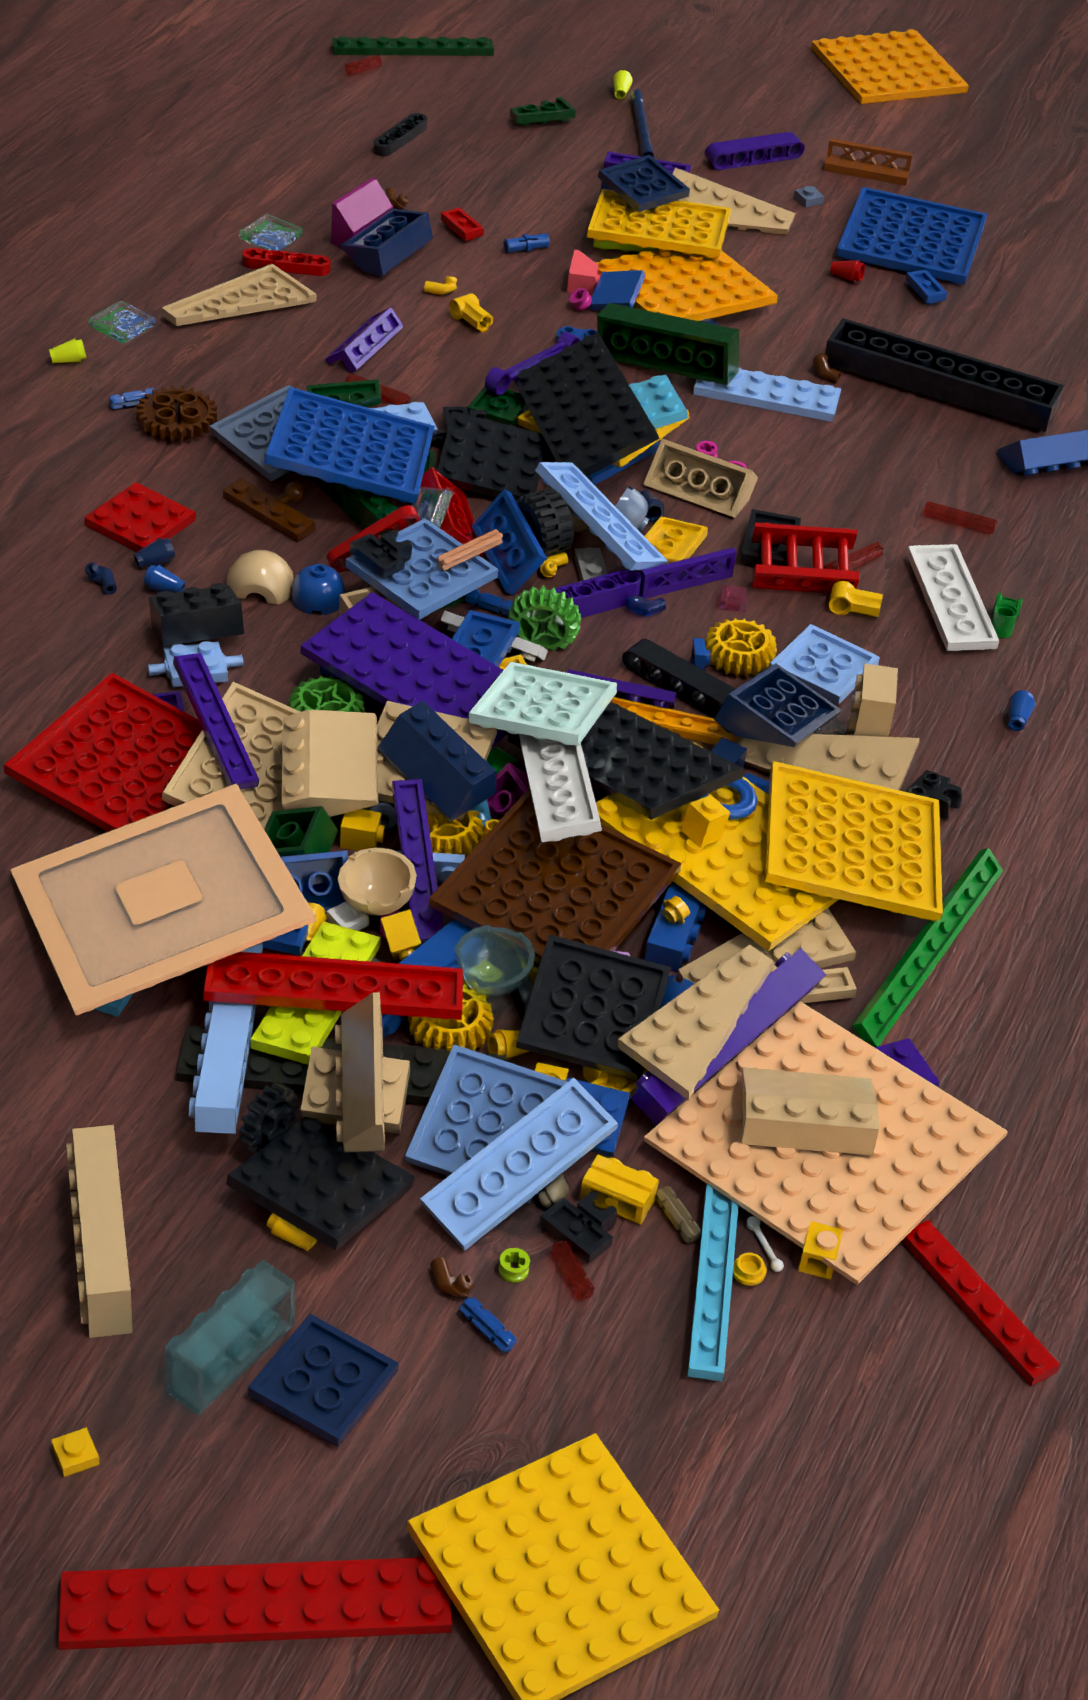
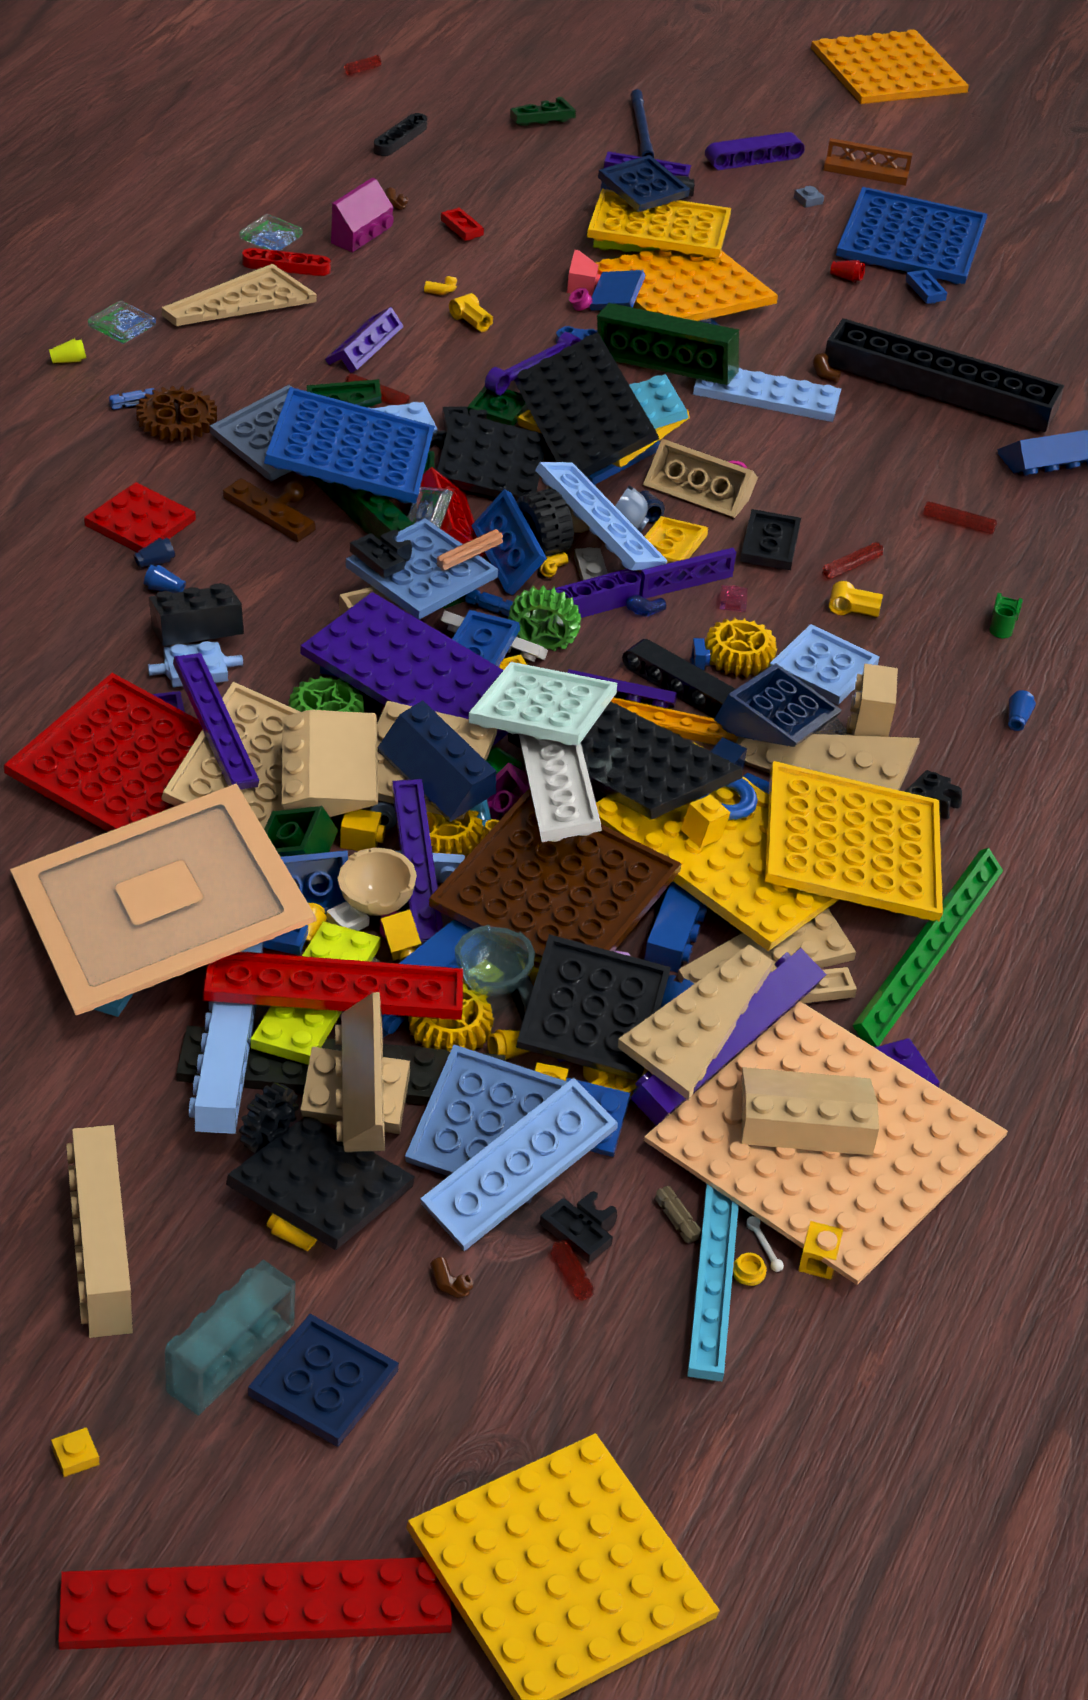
dark blue arm [85,562,117,594] -> none
tan cylinder [226,550,294,605] -> none
blue cylinder [292,564,345,615] -> none
red beam [327,505,420,573] -> none
dark green plate [332,36,494,56] -> none
dark blue slope [341,209,433,276] -> none
blue axle [459,1297,517,1353] -> none
lime bush [498,1248,530,1283] -> none
blue pin [503,233,550,254] -> none
dark tan arm [538,1173,569,1208] -> none
yellow brick [580,1154,659,1225] -> none
neon yellow cone [613,70,633,100] -> none
yellow plate [662,896,690,924] -> none
tan wing [672,168,796,235] -> none
dark pink bush [696,441,718,458] -> none
red fence [751,523,860,593] -> none
red plate [901,1220,1060,1387] -> none
white plate [907,544,999,651] -> none

